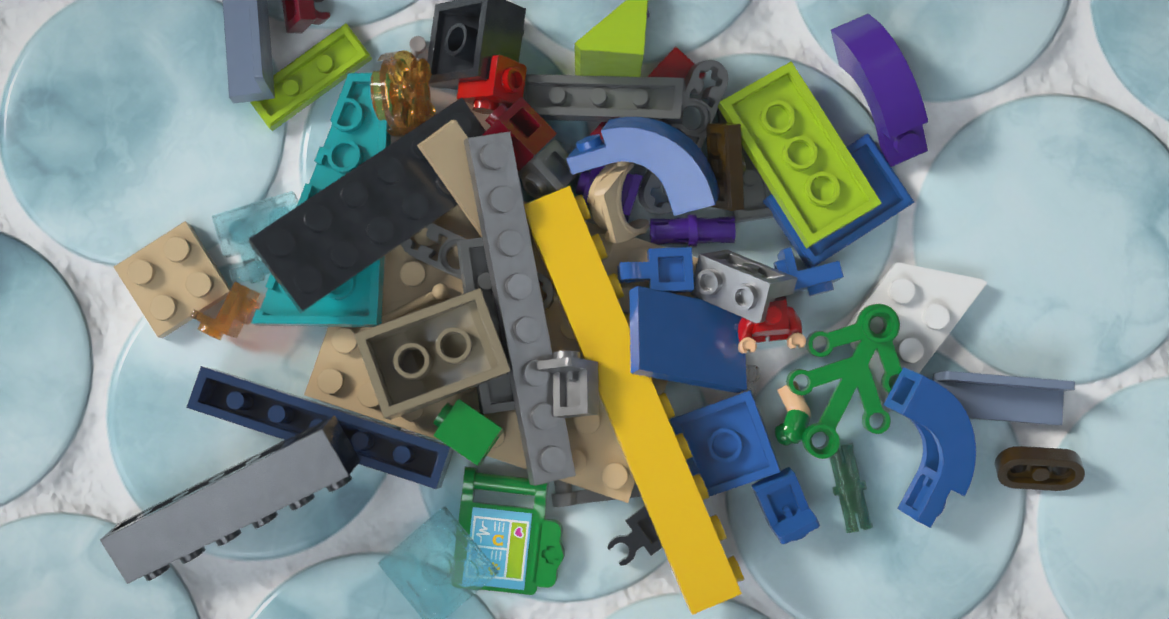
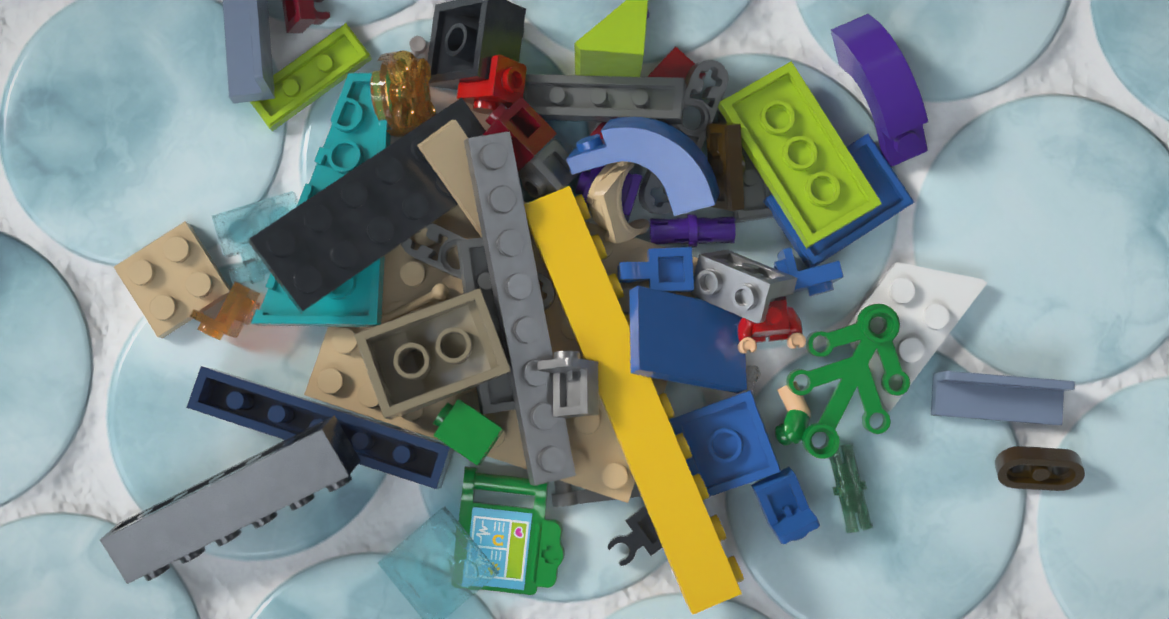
blue arch [883,367,976,528] -> none

